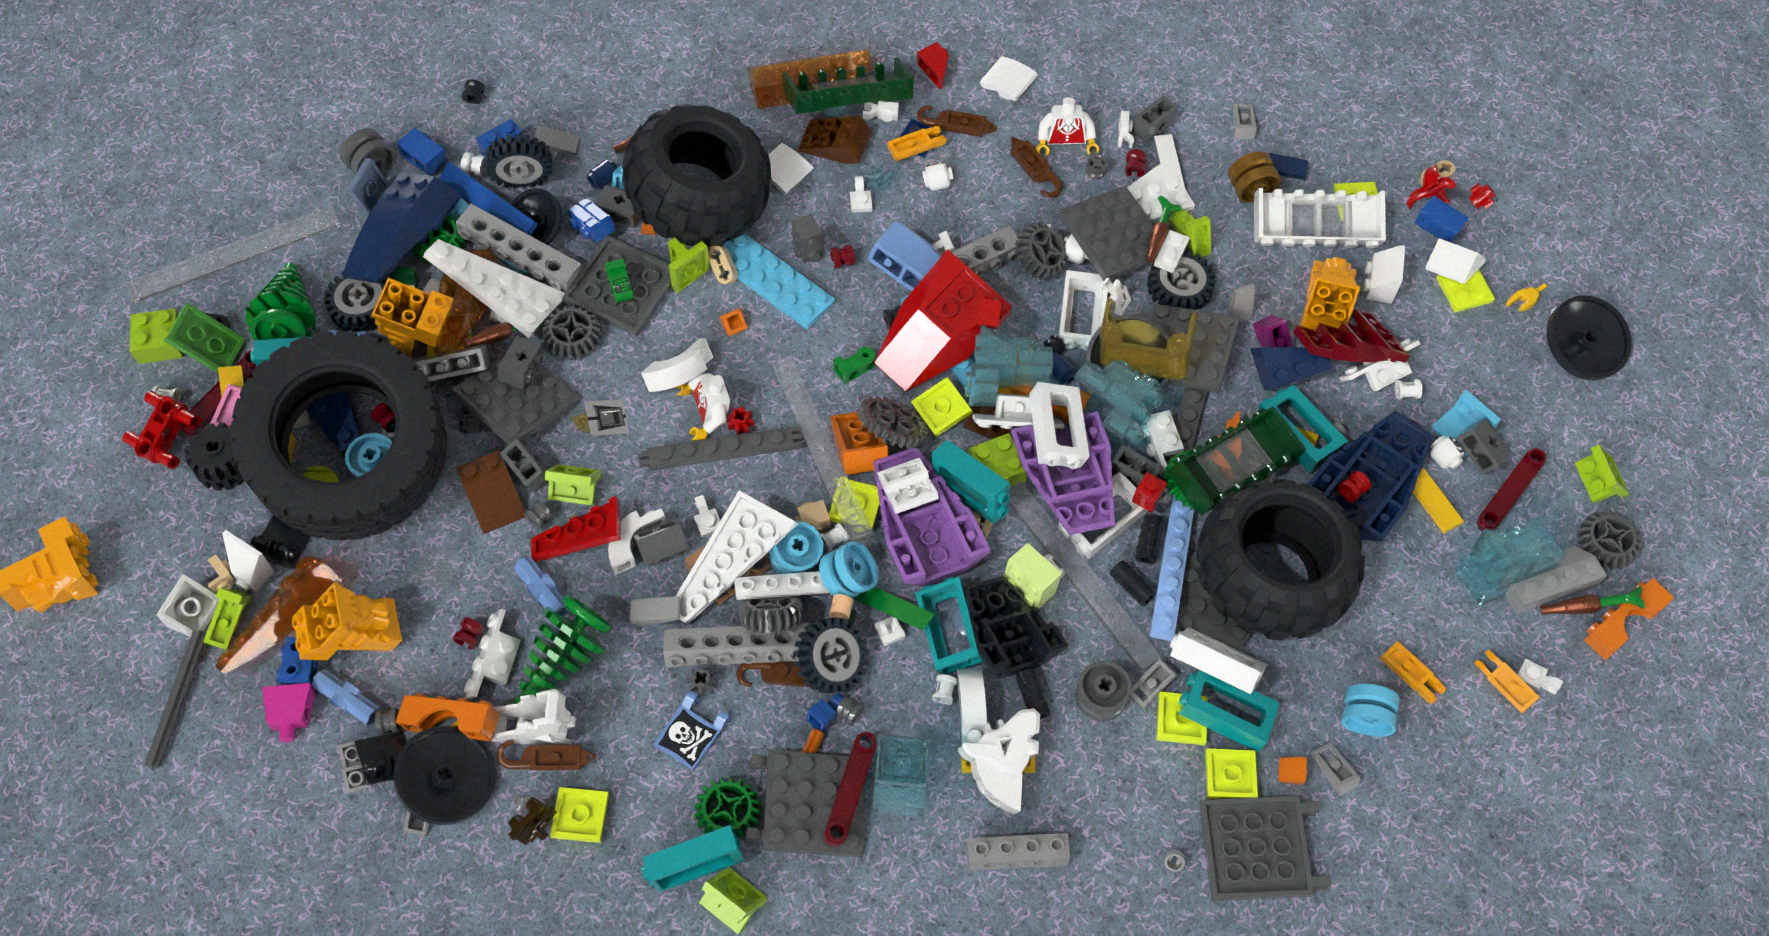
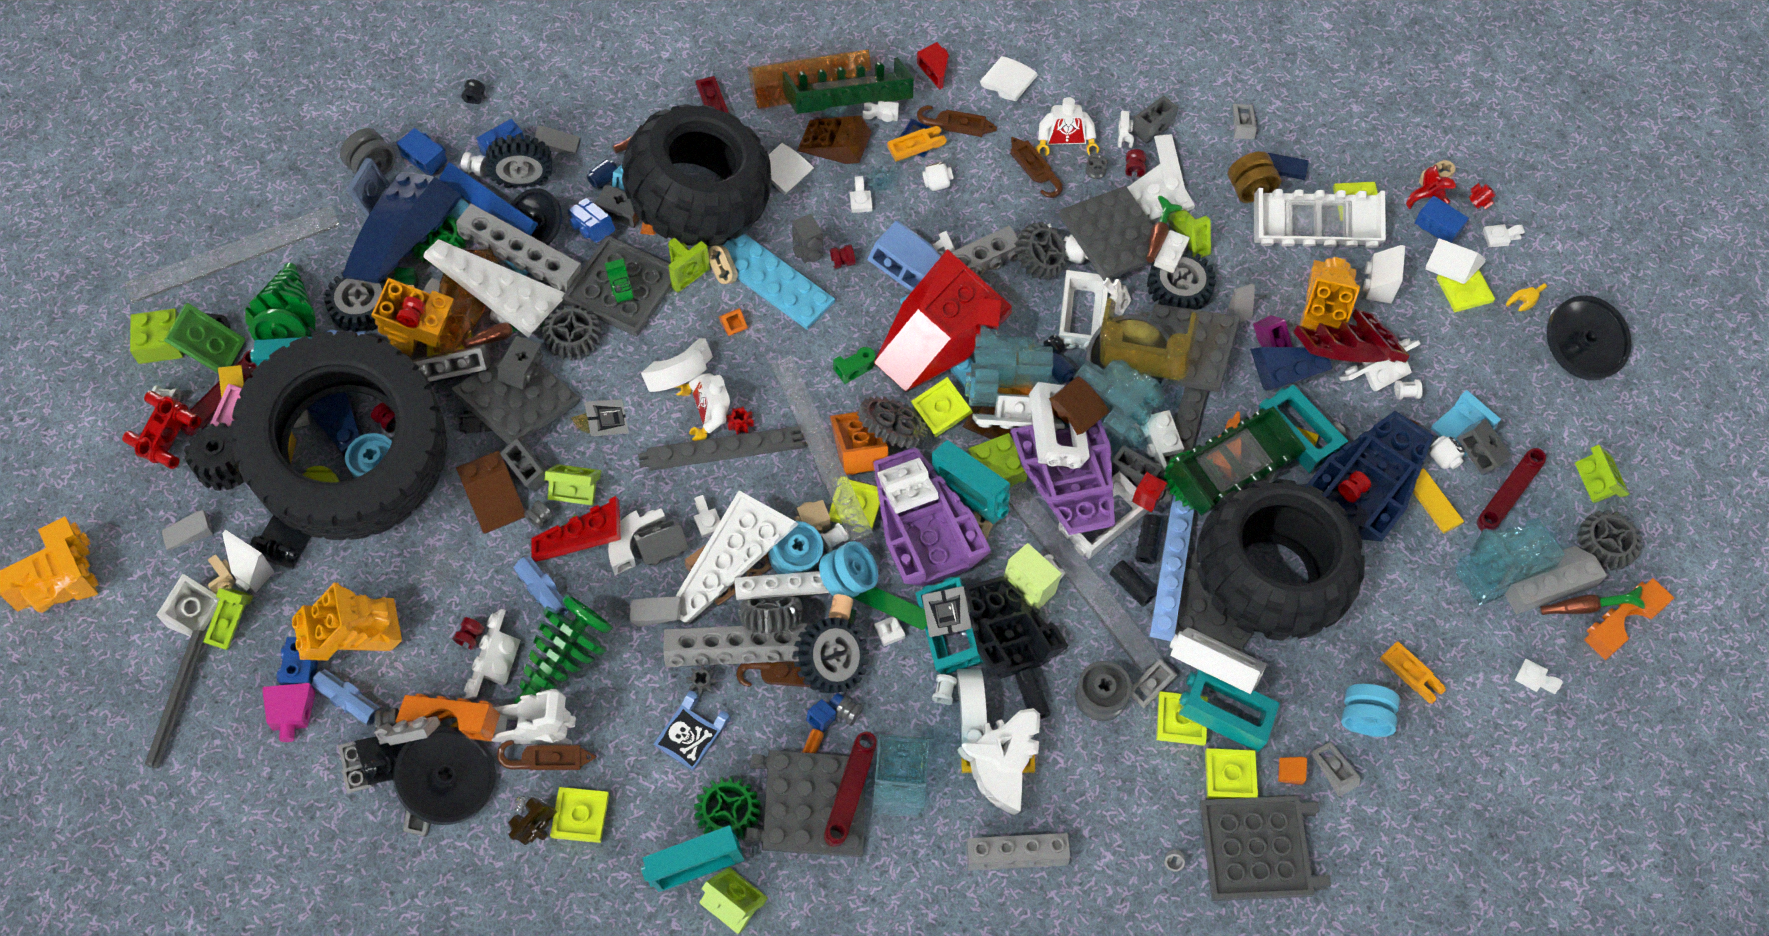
clear orange wedge [215,555,343,674] -> none
black wheel [882,305,901,331] -> none
light orange hinge [1474,650,1540,713] -> none
none -> light grey slope [161,510,213,551]
none -> light grey hinge [374,716,441,745]
none -> red wheel [396,296,426,328]
none -> dark red plate [695,76,729,113]
none -> sticker [922,586,971,637]
none -> reddish brown slope [1049,376,1110,435]
none -> white plate [1483,224,1525,247]

